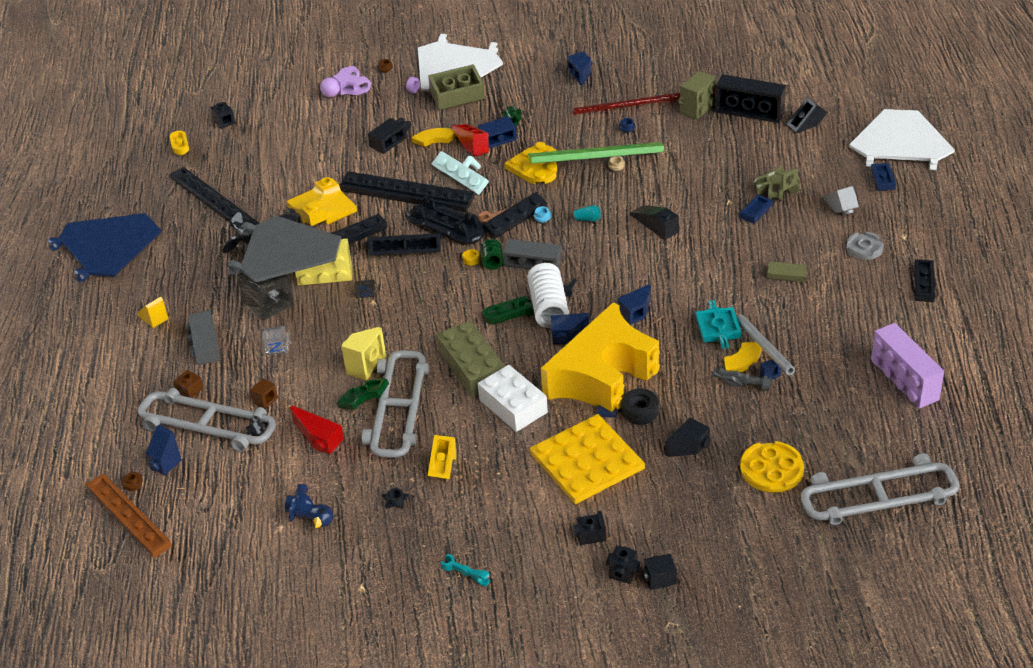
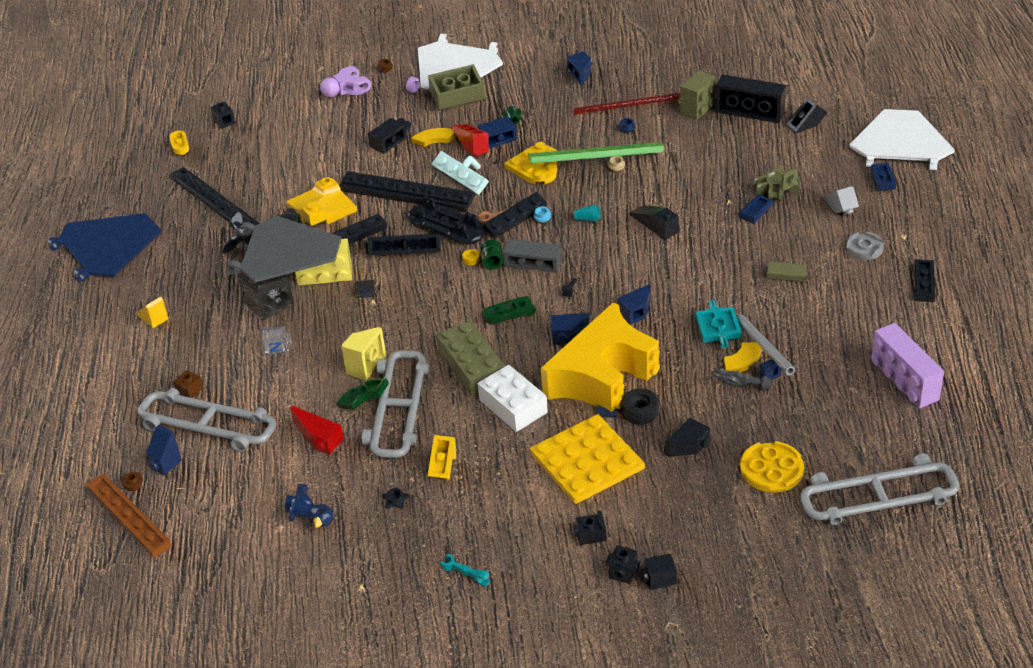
dark grey brick [186,310,221,365] -> none
black plate [245,420,265,436] -> none
reddish brown plate [250,378,278,409] -> none
white piece [527,263,569,328] -> none

